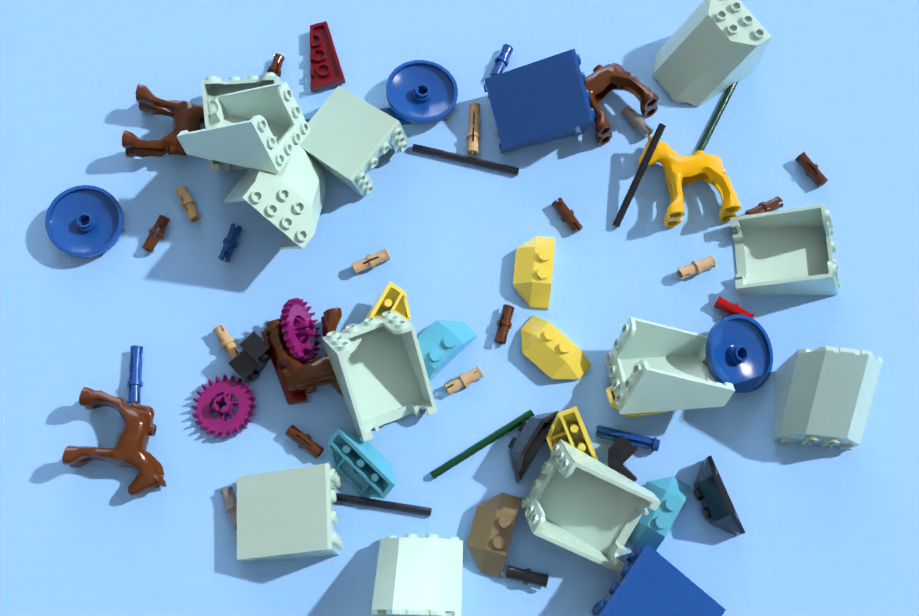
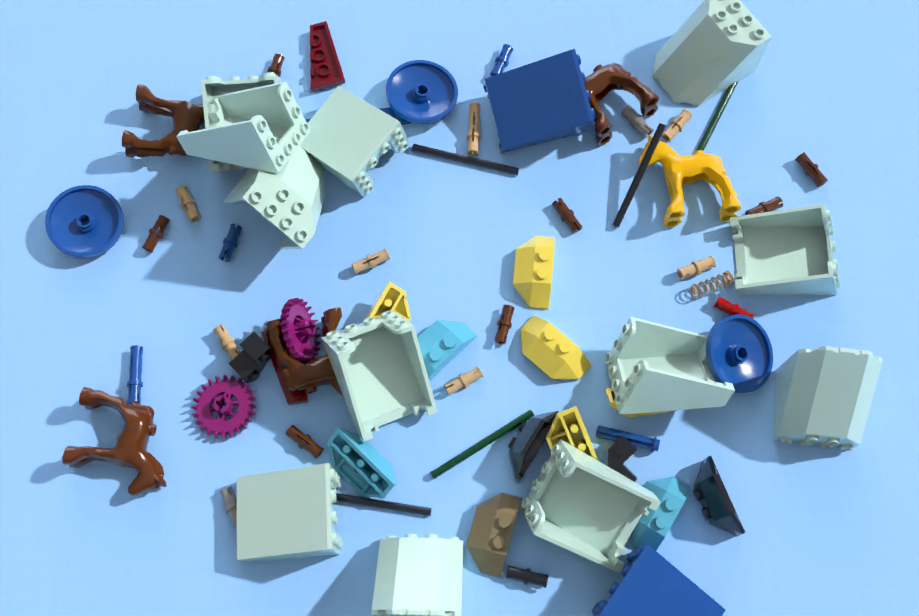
none -> tan pin [661,109,692,142]
none -> tan piece [690,271,734,299]

